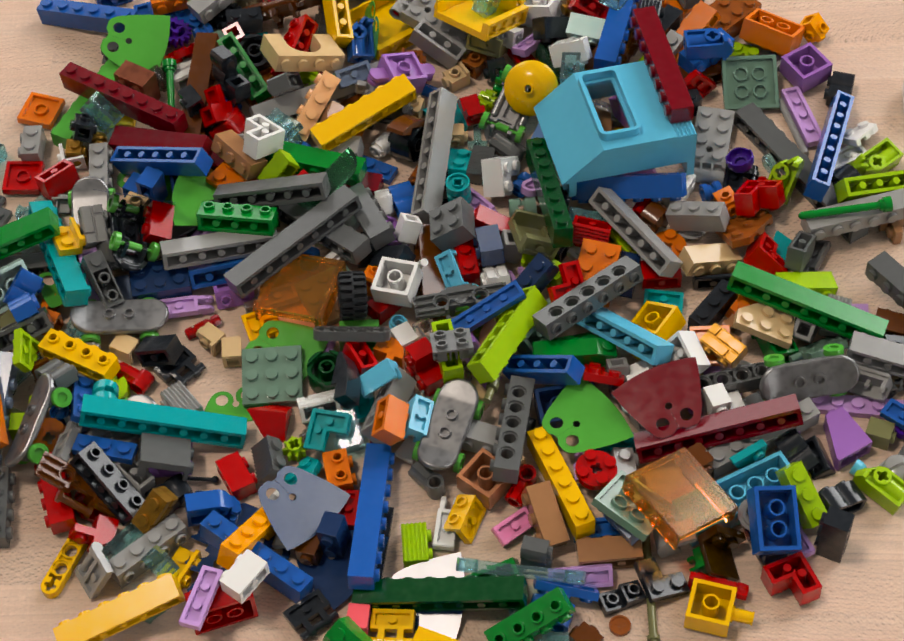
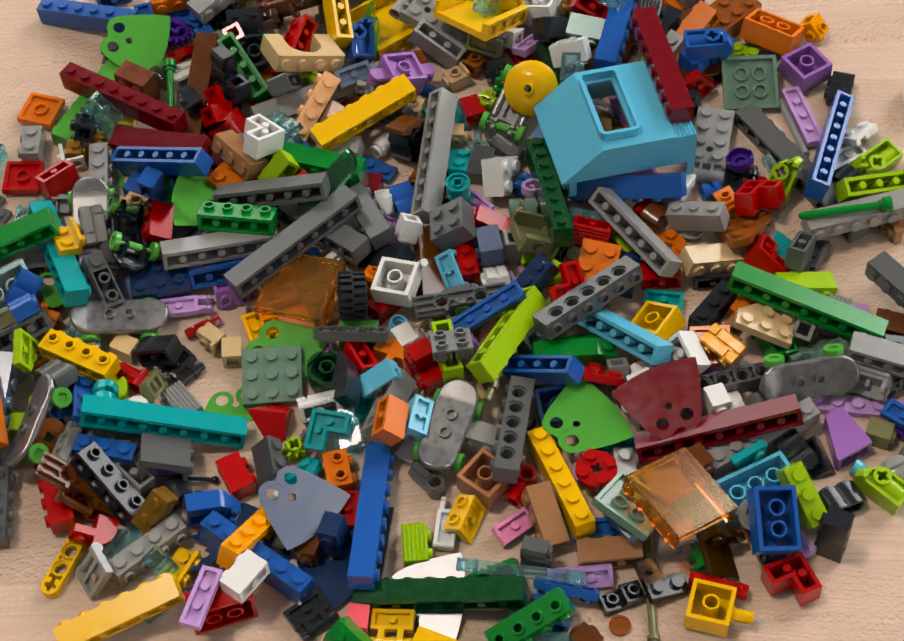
none -> olive plate [139,368,169,403]

